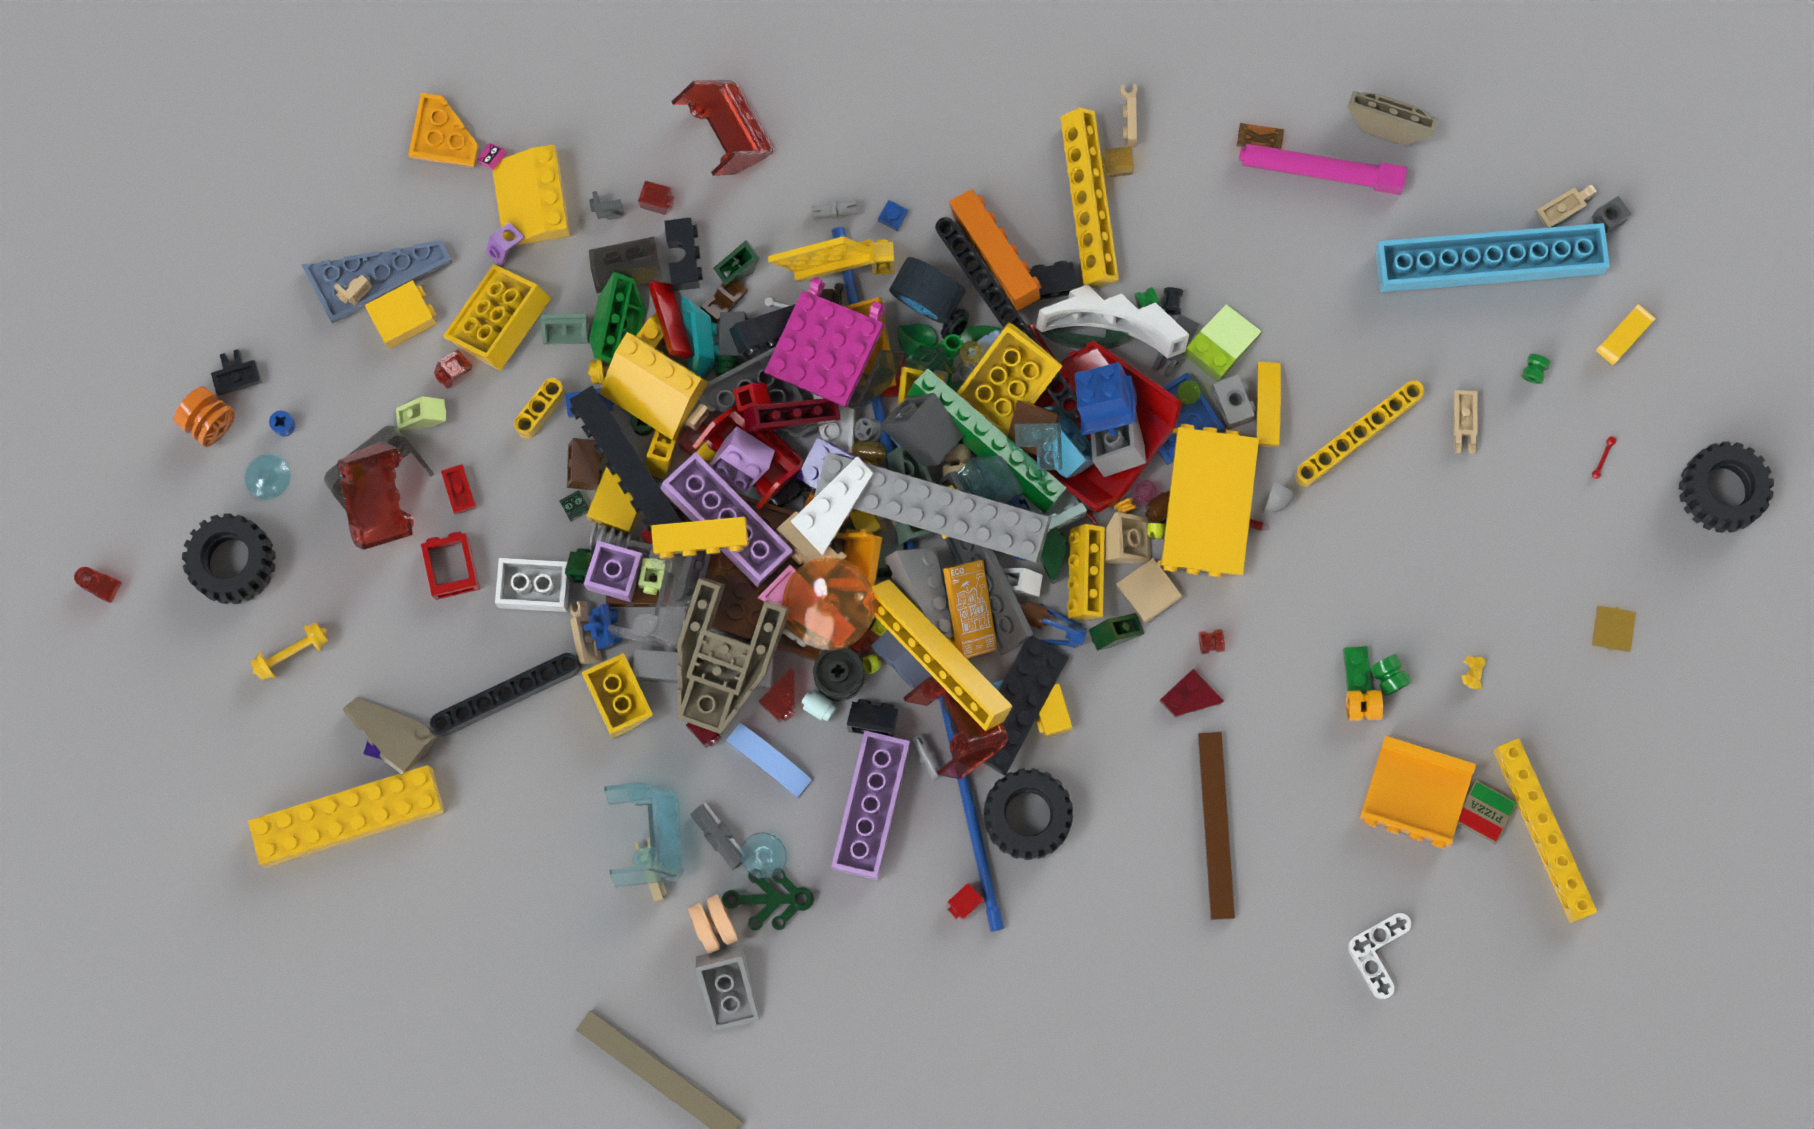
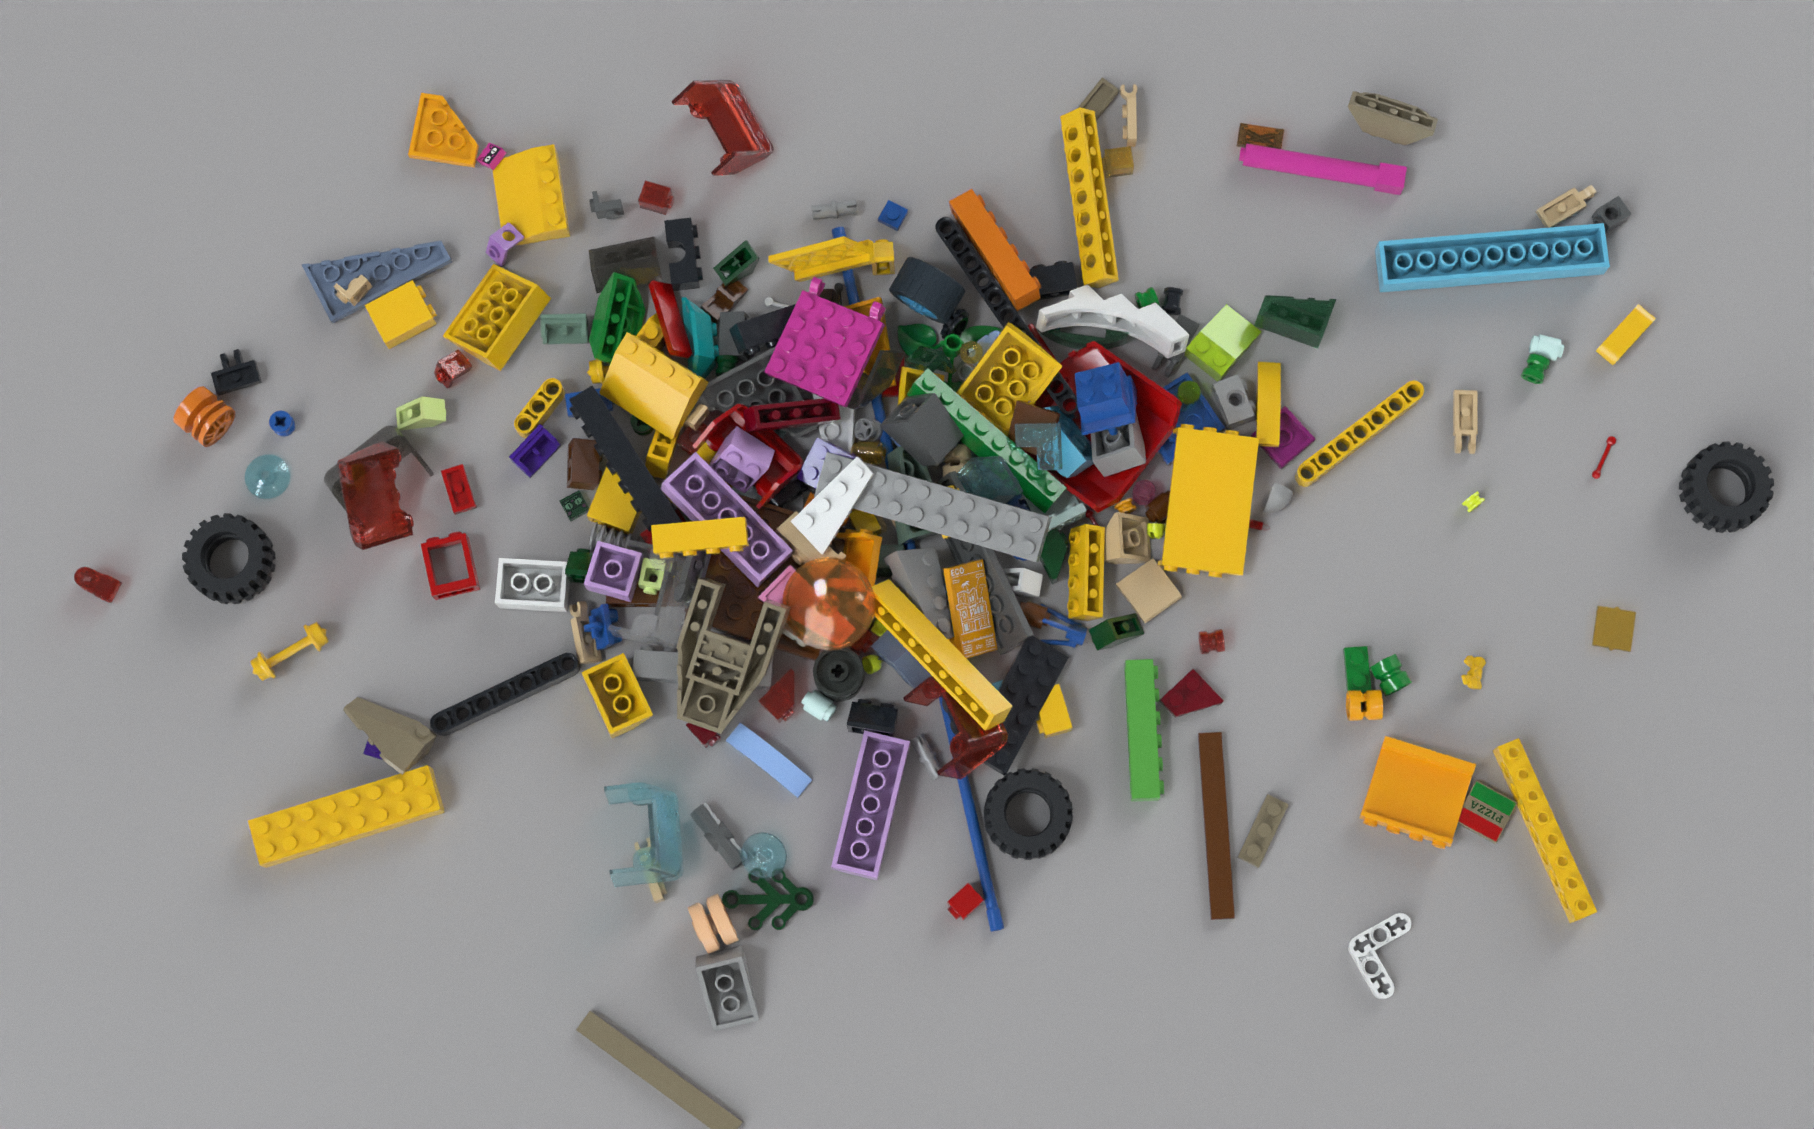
red brick [733,383,771,412] -> none
none -> dark purple hinge [509,424,561,478]
none -> dark tan tile [1078,77,1120,121]
none -> bright green brick [1124,659,1164,801]
none -> dark tan plate [1237,794,1289,868]
none -> magenta tile [1251,406,1315,469]
none -> clear green wedge [1254,295,1336,349]
none -> neon yellow bush [1462,491,1485,513]
none -> light aqua brick [1529,334,1564,361]

